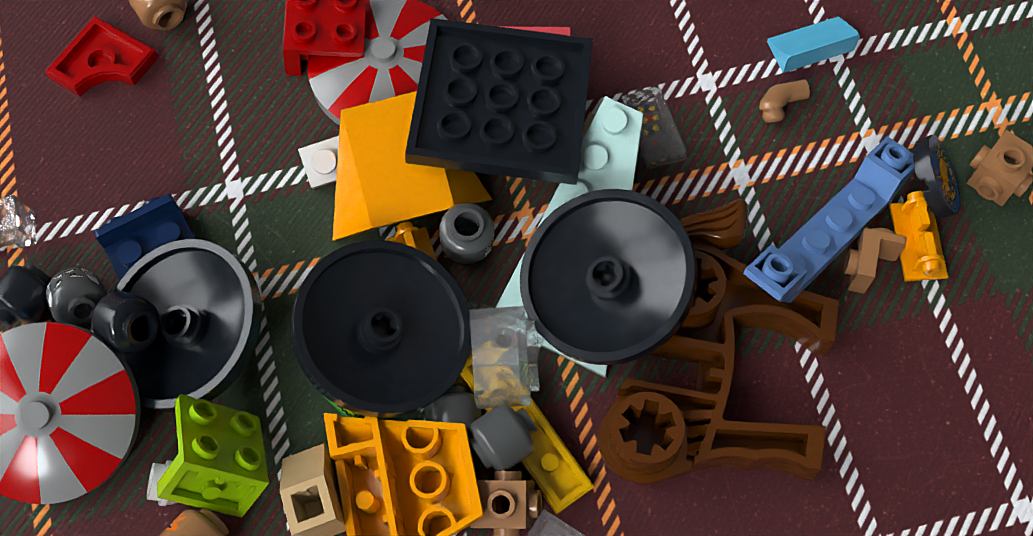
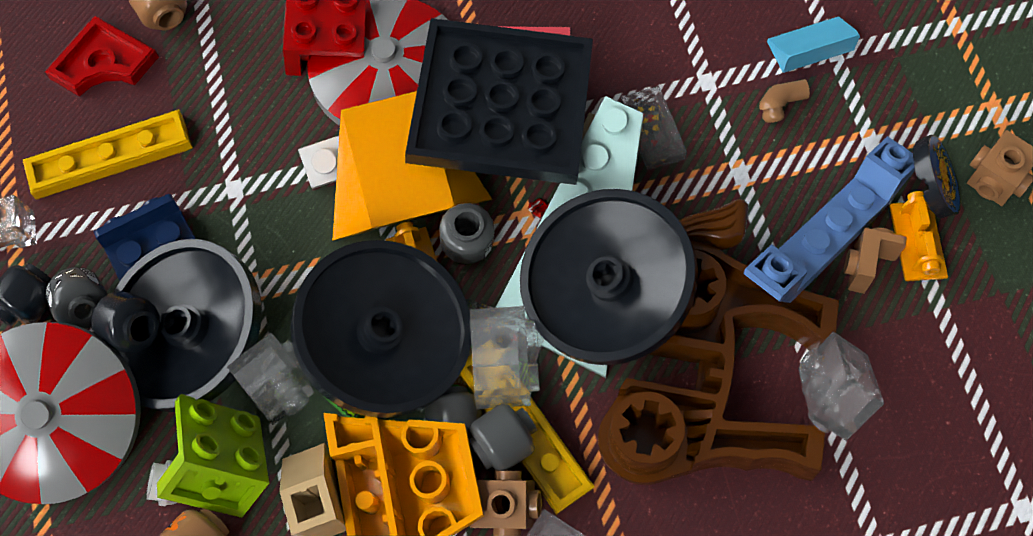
none -> yellow tile [23,109,193,200]
none -> clear brick [227,333,315,426]
none -> red piece [528,198,548,218]
none -> clear brick [798,332,884,441]

